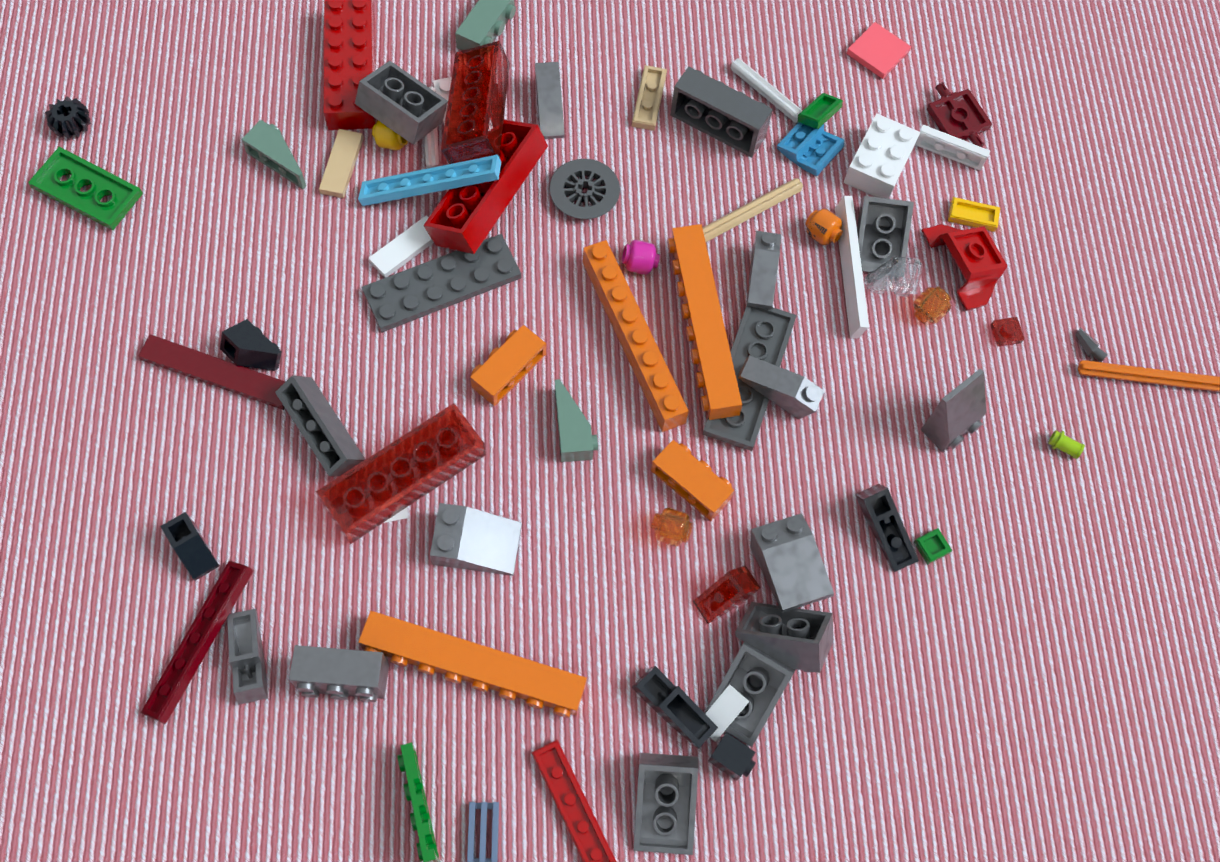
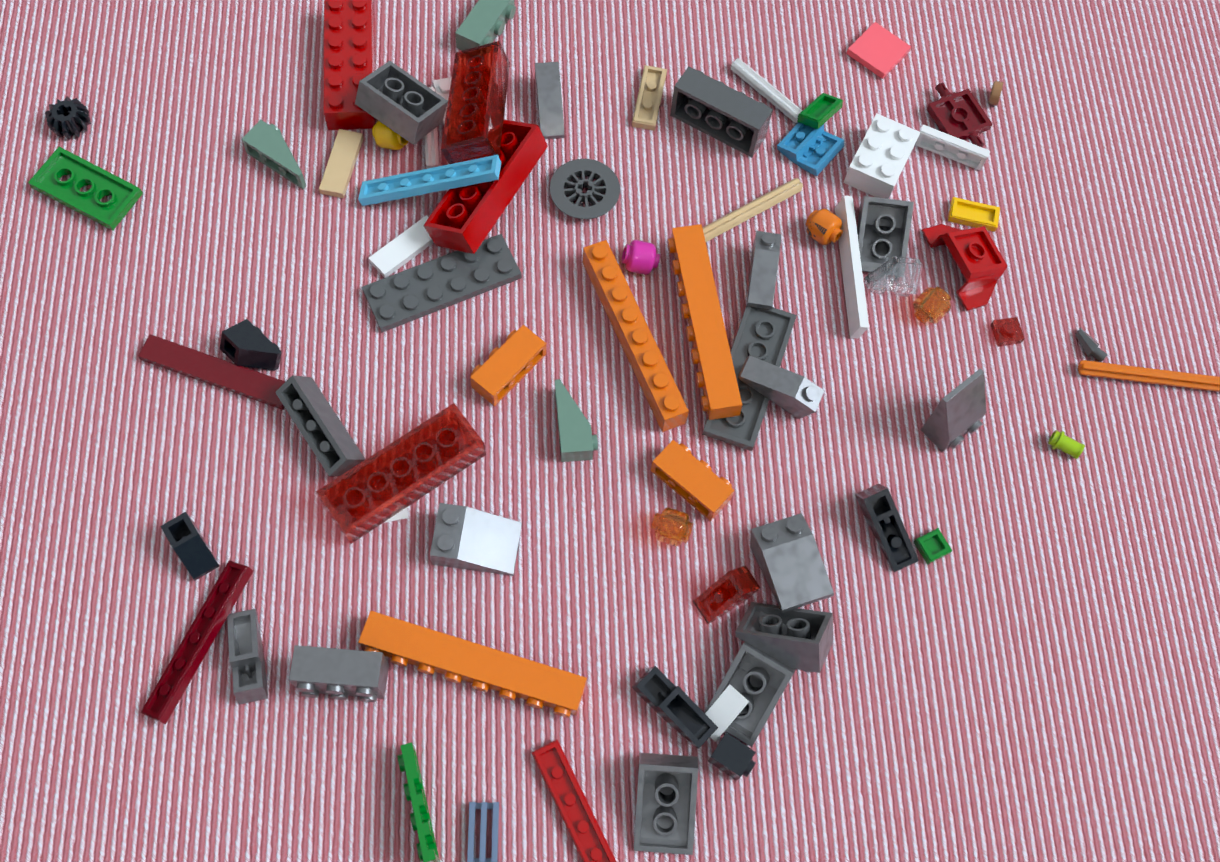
none -> medium nougat tile [988,81,1003,106]

